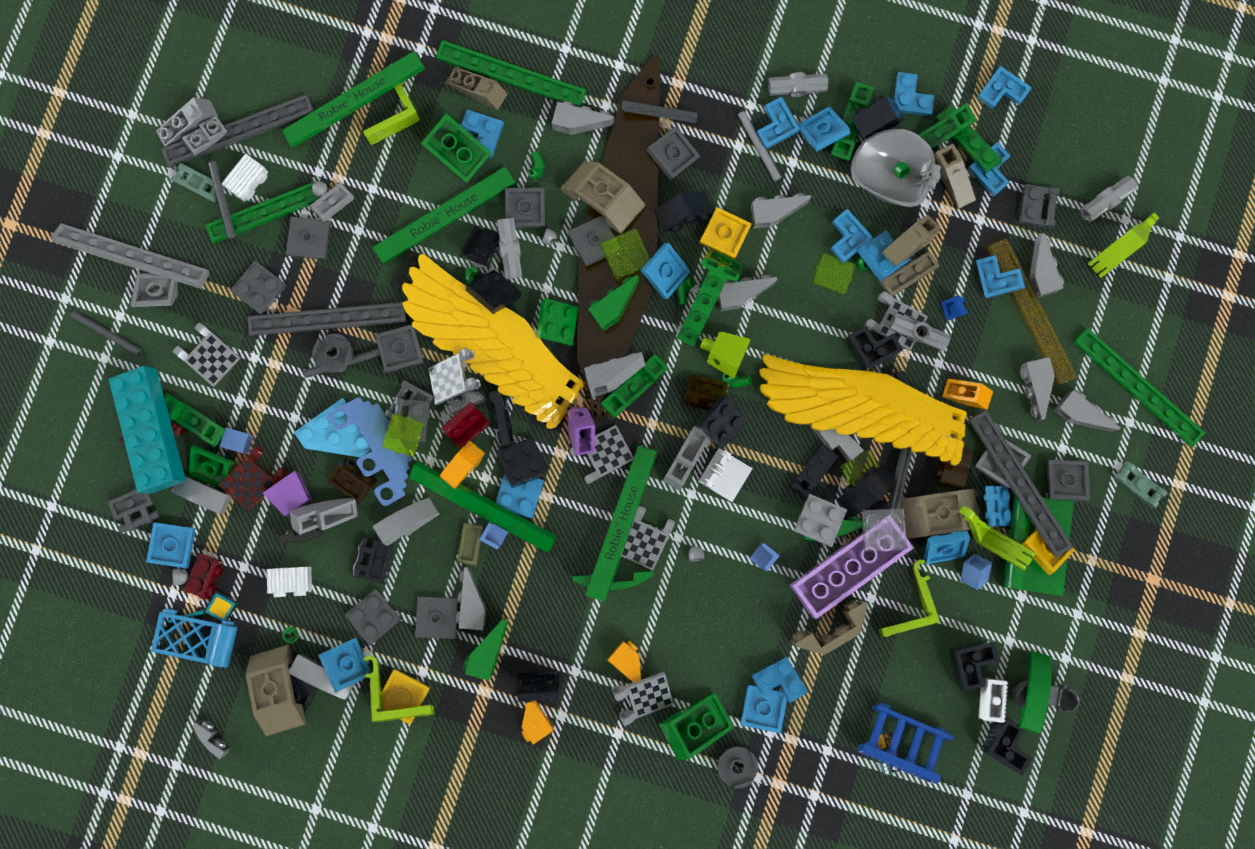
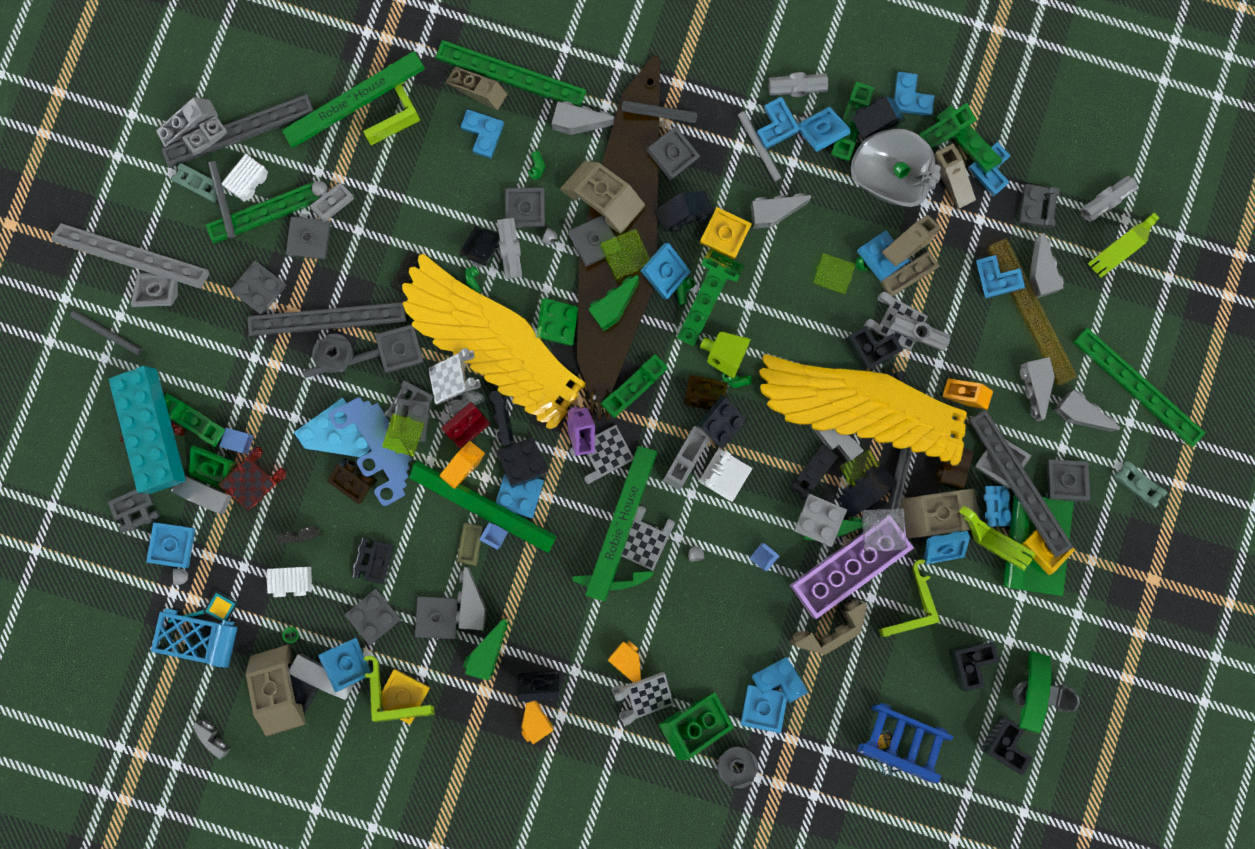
light grey flag [173,323,241,387] -> none
dark red bracket [184,553,224,599] -> none
medium lavender torso [263,471,313,517] -> none
light grey slope [290,498,358,534] -> none
green tile [372,167,516,265] -> none
light grey slope [373,498,439,546] -> none
green slope [421,111,492,183] -> none
black plate [465,270,522,314] -> none
light grey slope [584,352,645,398] -> none
light grey slope [718,275,777,311] -> none
dark azure plate [830,209,873,263] -> none
blue tile [941,295,968,321] -> none
medium blue panel [961,554,992,590] -> none
dark azure plate [977,66,1032,109] -> none
white brick [979,677,1008,722] -> none

